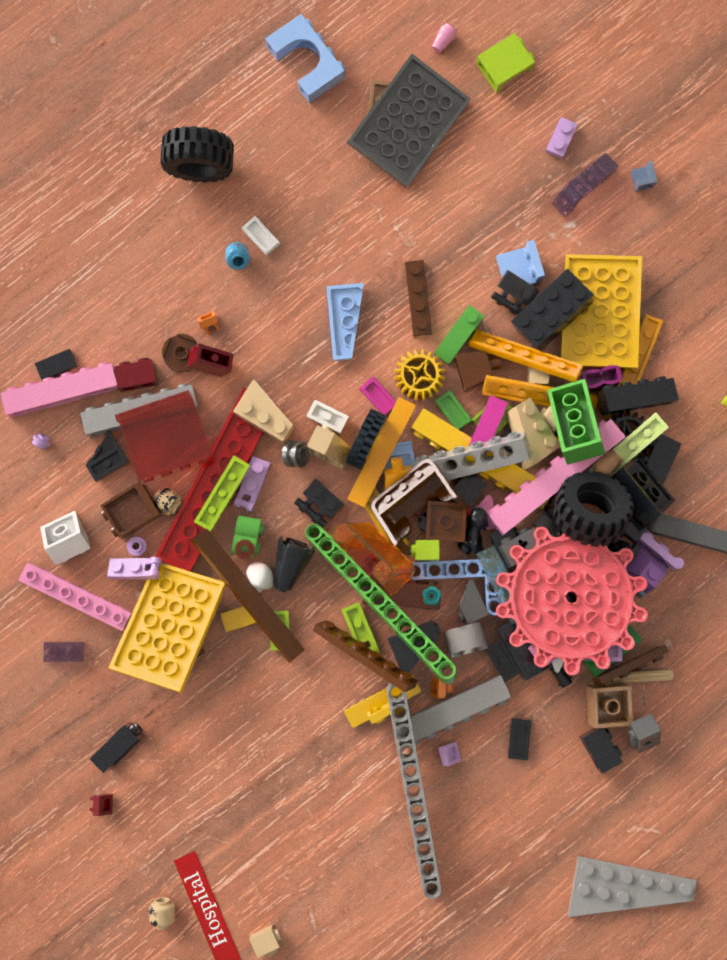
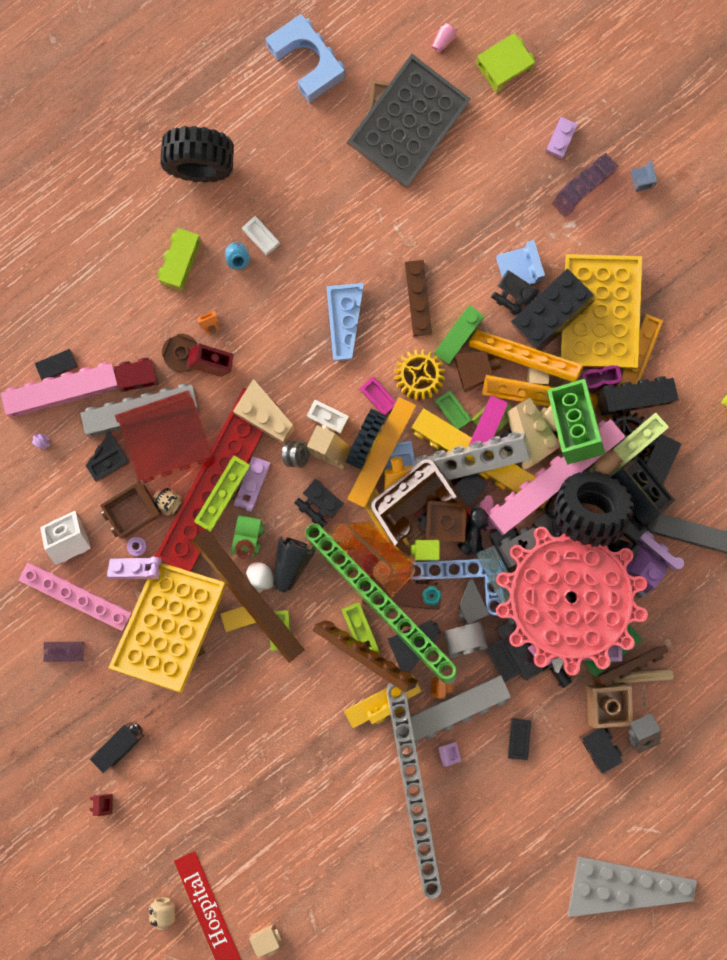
none -> lime brick [157,228,201,292]

